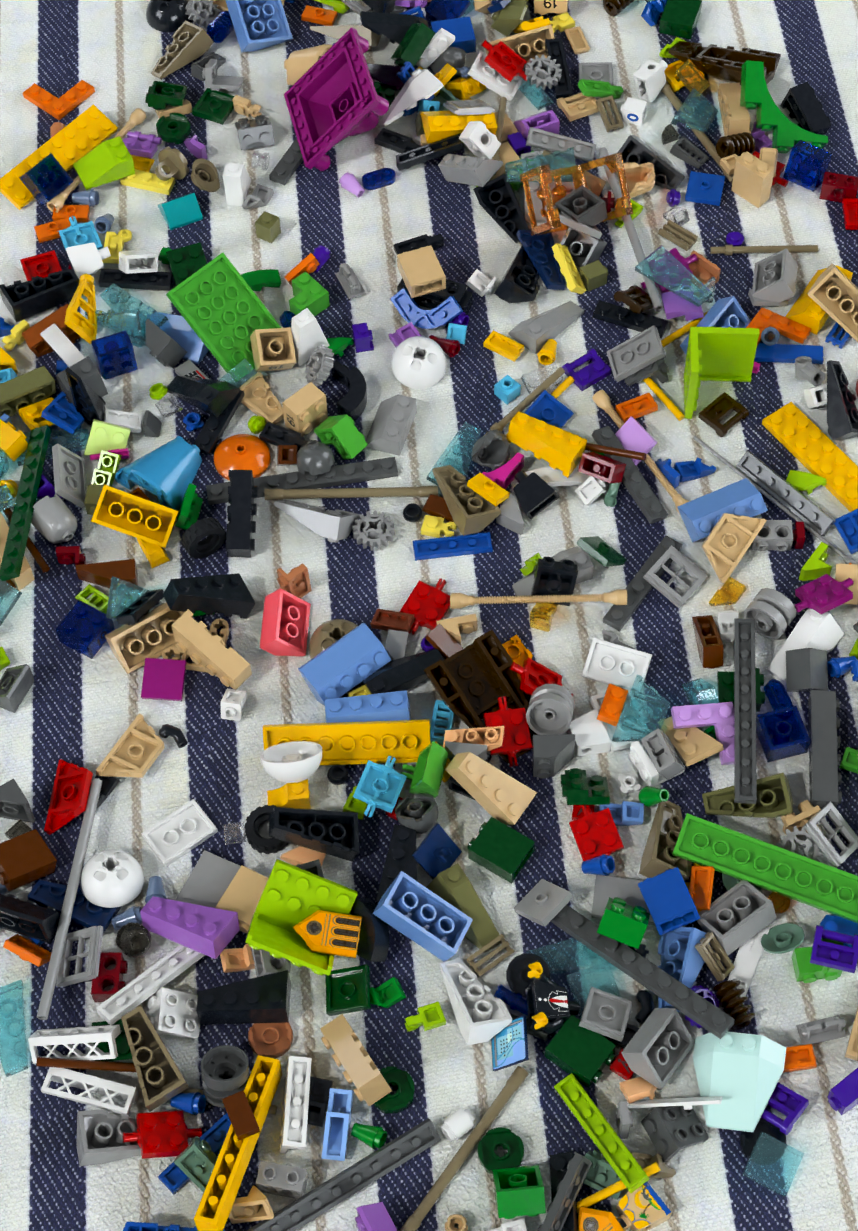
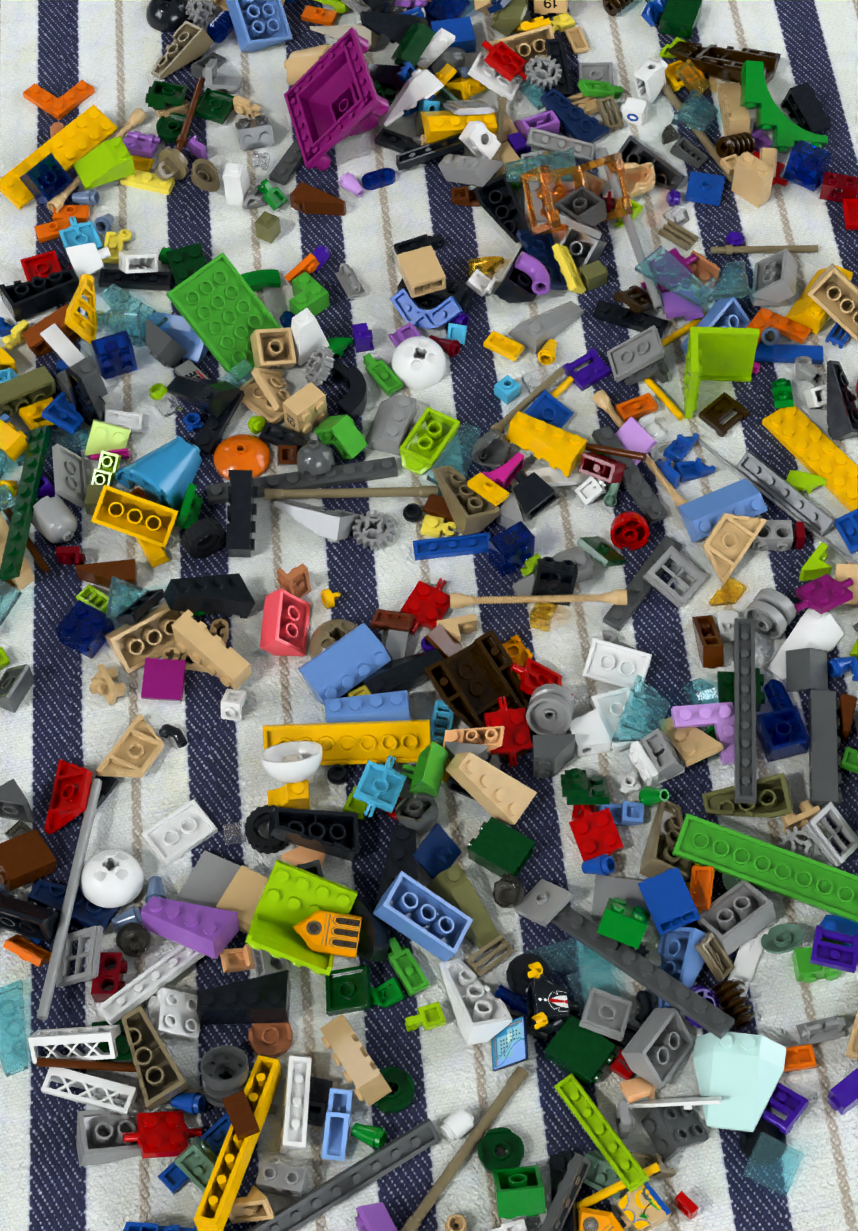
dark grey slope [142,410,162,437] -> none
teal slope [158,193,203,230] -> none
orange plate [597,683,628,726] -> none
clear orange tile [768,892,790,914] -> none
none -> tan hips [89,664,126,705]
none -> reddish brown bar [175,77,205,152]
none -> tan wing [251,367,290,413]
none -> green plate [257,179,288,211]
none -> reddish brown slope [290,182,346,216]
none -> yellow tile [320,588,341,609]
none -> bright green hinge [363,353,403,397]
none -> bright green hinge [387,937,430,997]
none -> lime slope [399,407,461,475]
none -> reddish brown slope [451,186,481,207]
none -> clear yellow slope [469,256,505,276]
none -> clear blue brick [488,521,535,577]
none -> clear smoke hair [493,874,525,909]
none -> medium lavender cylinder [515,251,550,295]
none -> dark blue wing [540,89,610,143]
none -> red cylinder [610,511,650,551]
none -> white bracket [638,413,666,443]
none -> blue slope [663,433,699,463]
none -> red tile [674,1191,699,1220]
none -> clear light blue wing [712,260,750,300]
none -> green slope [771,378,794,409]
none -> reddish brown slope [839,694,857,742]

